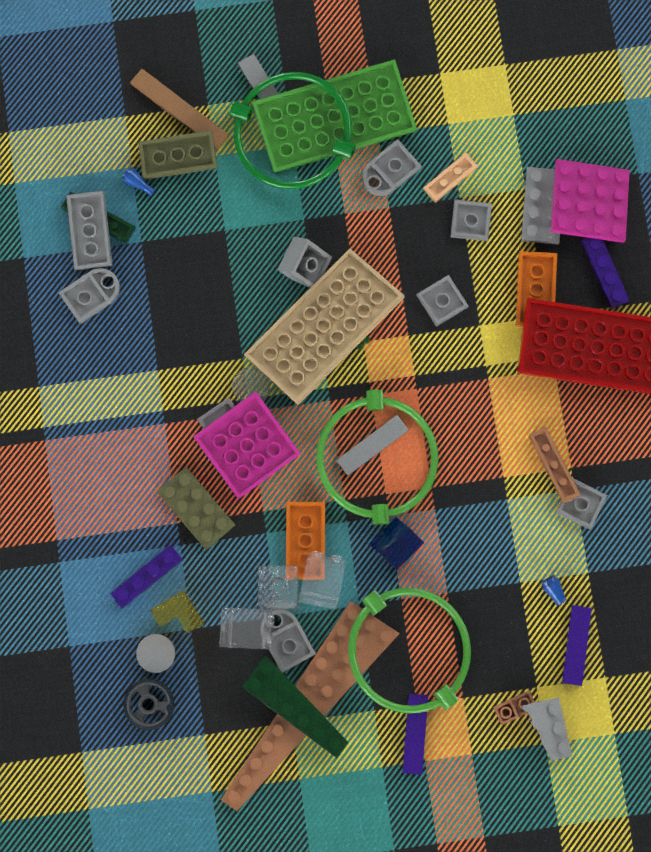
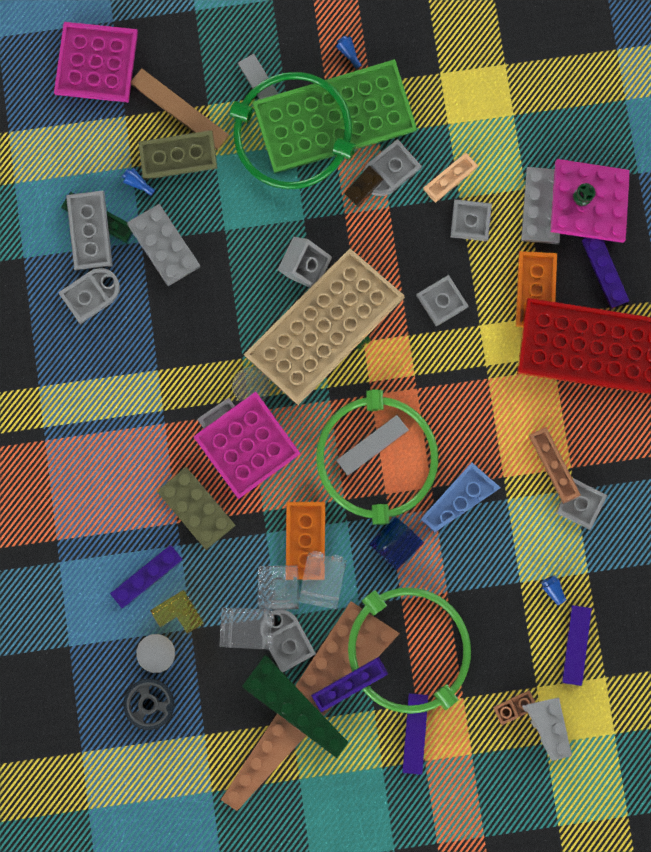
none -> dark pink plate [54,22,138,103]
none -> light grey plate [127,204,200,286]
none -> dark purple tile [311,657,388,712]
none -> blue cone [335,36,362,70]
none -> dark brown plate [344,165,384,207]
none -> medium blue wing [420,462,500,533]
none -> dark green wheel [573,183,596,206]

